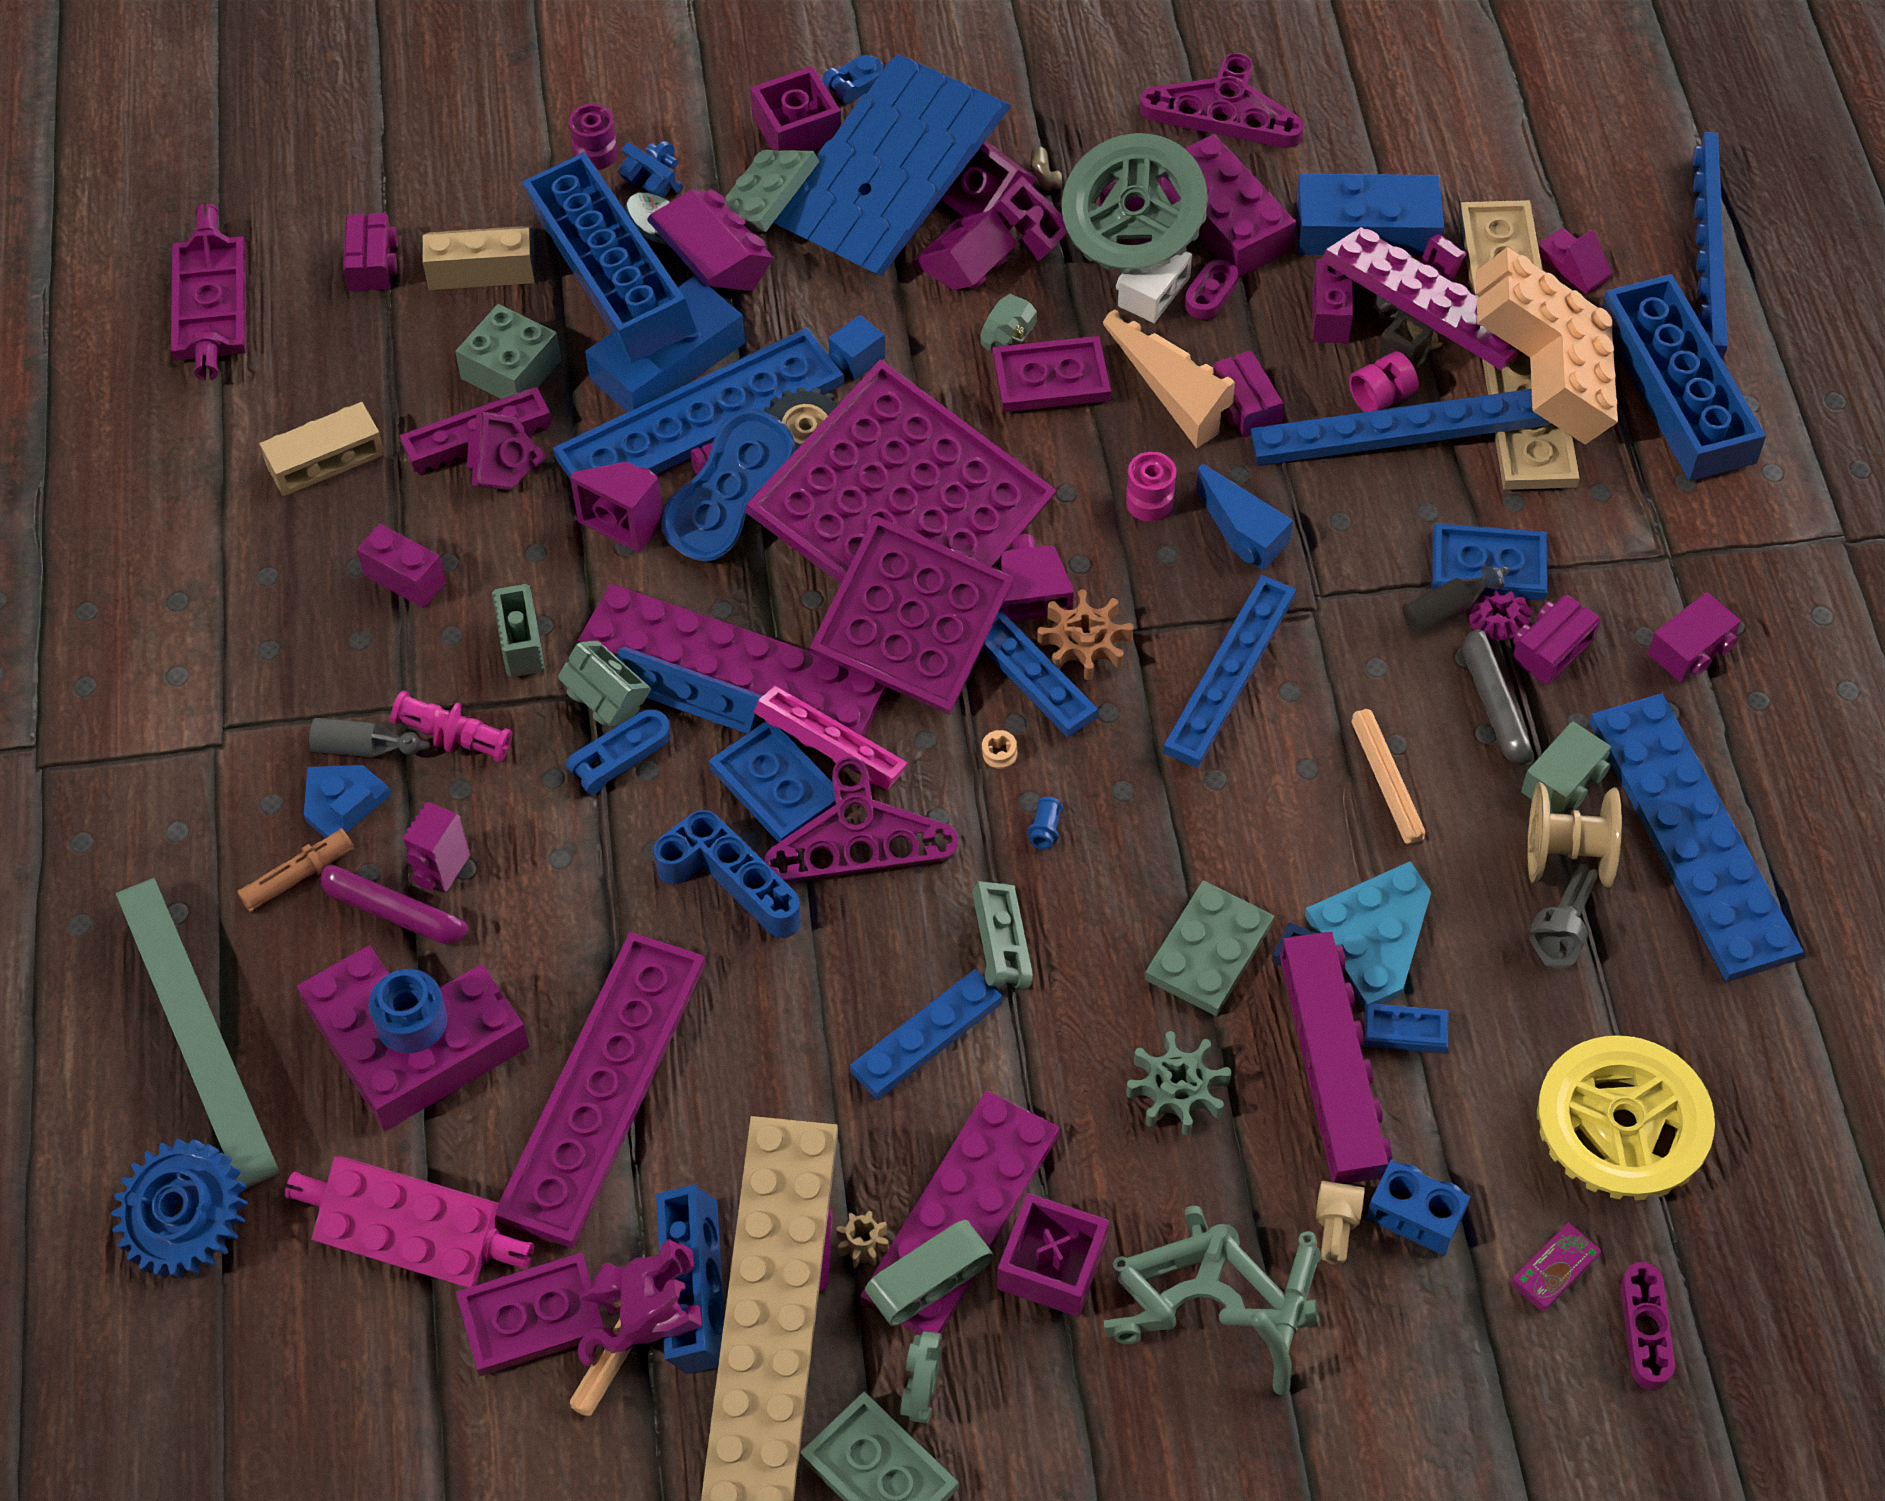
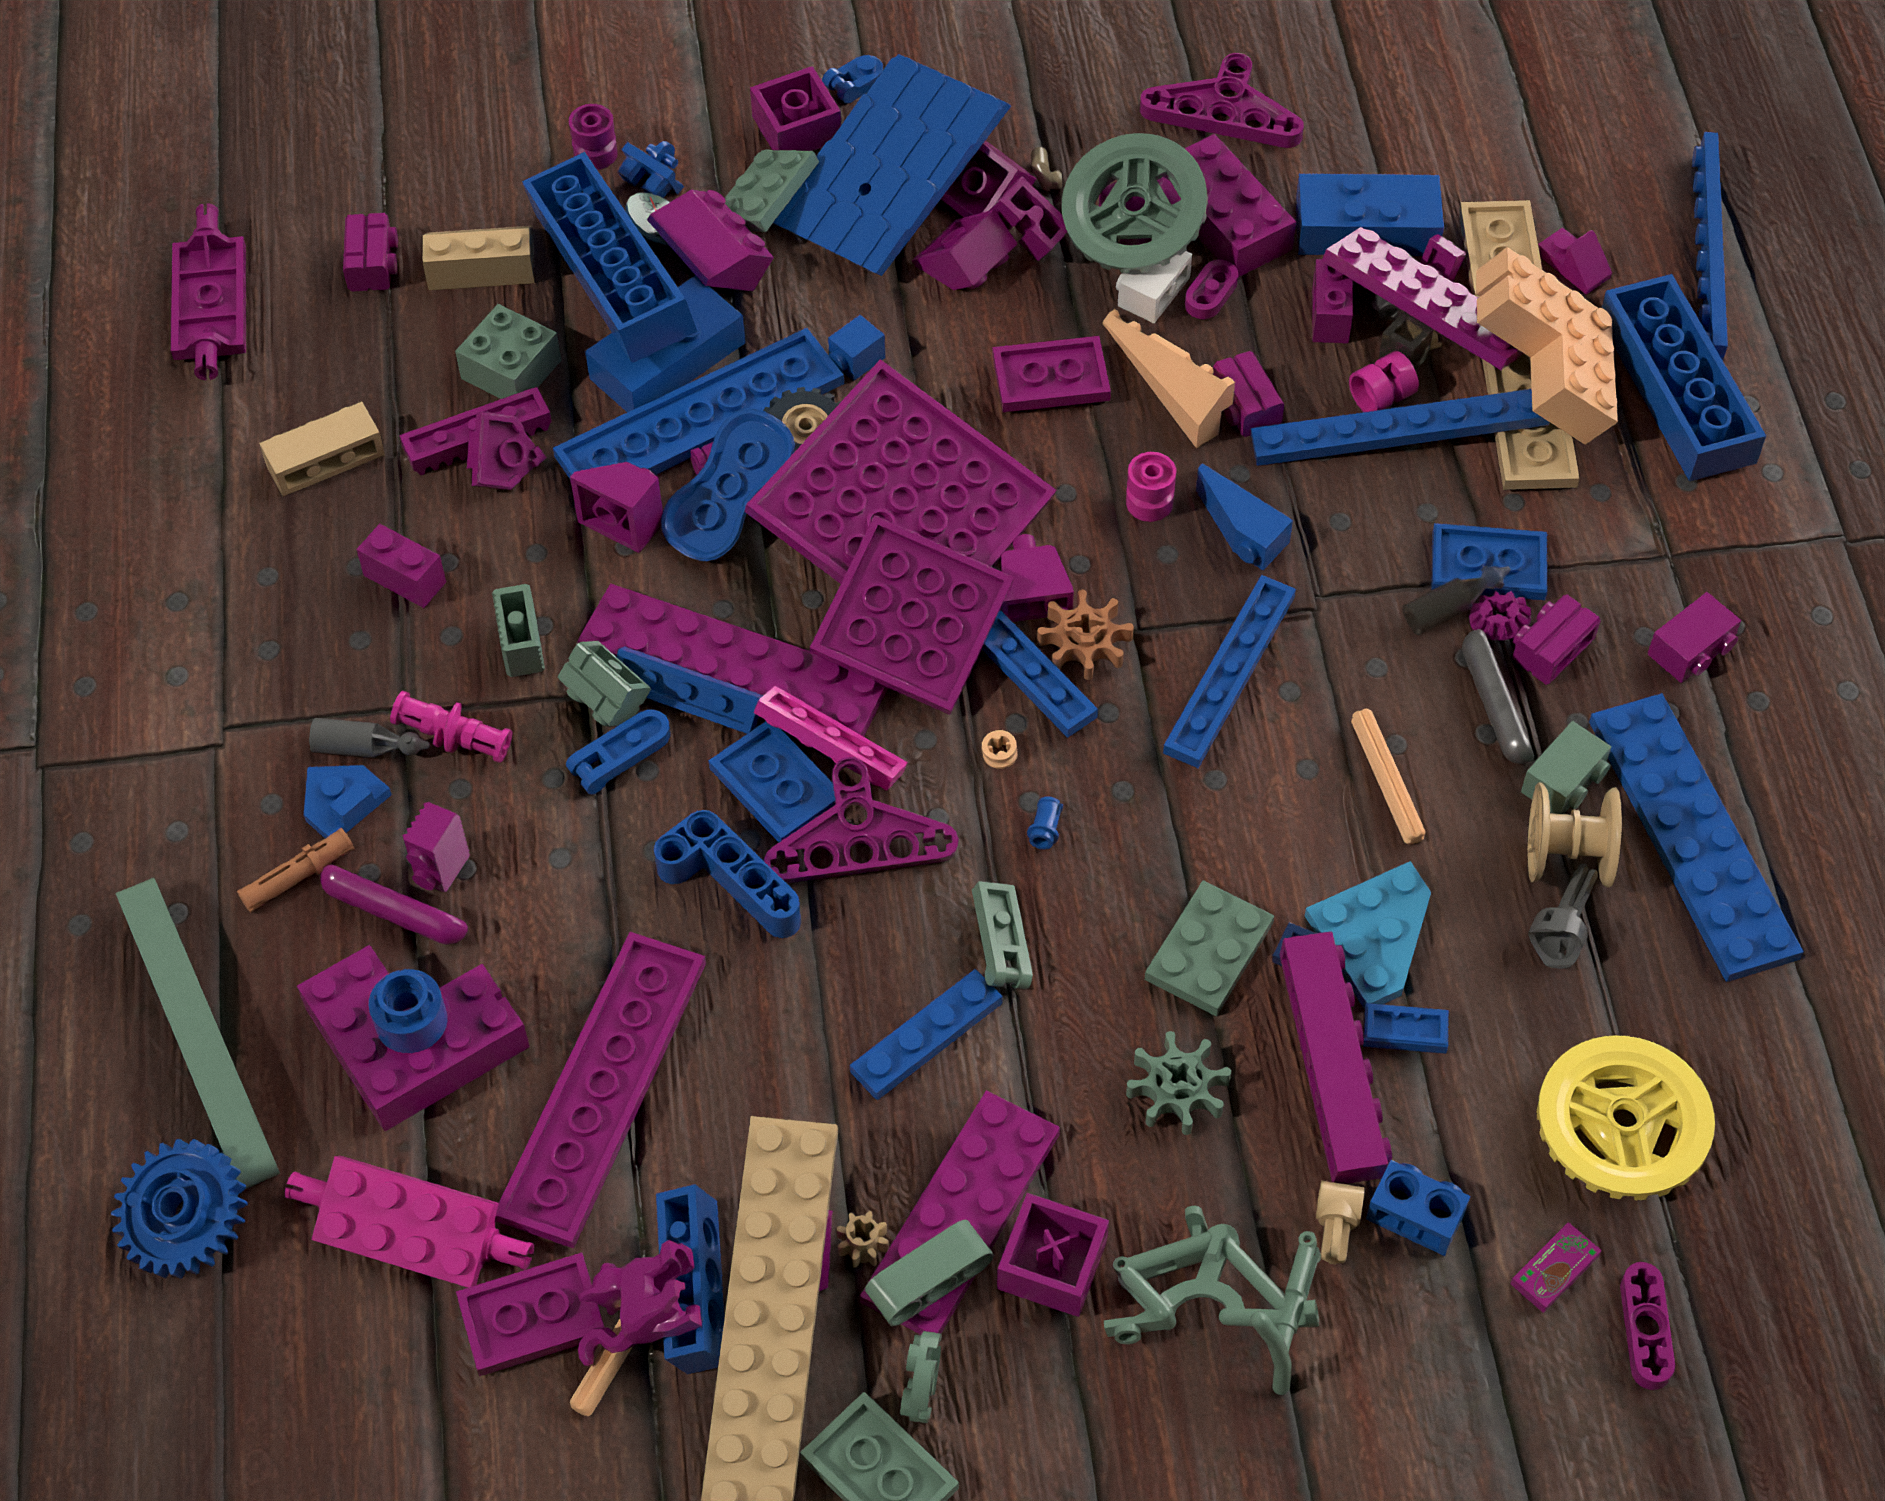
sand green rock [980,294,1037,352] -> none

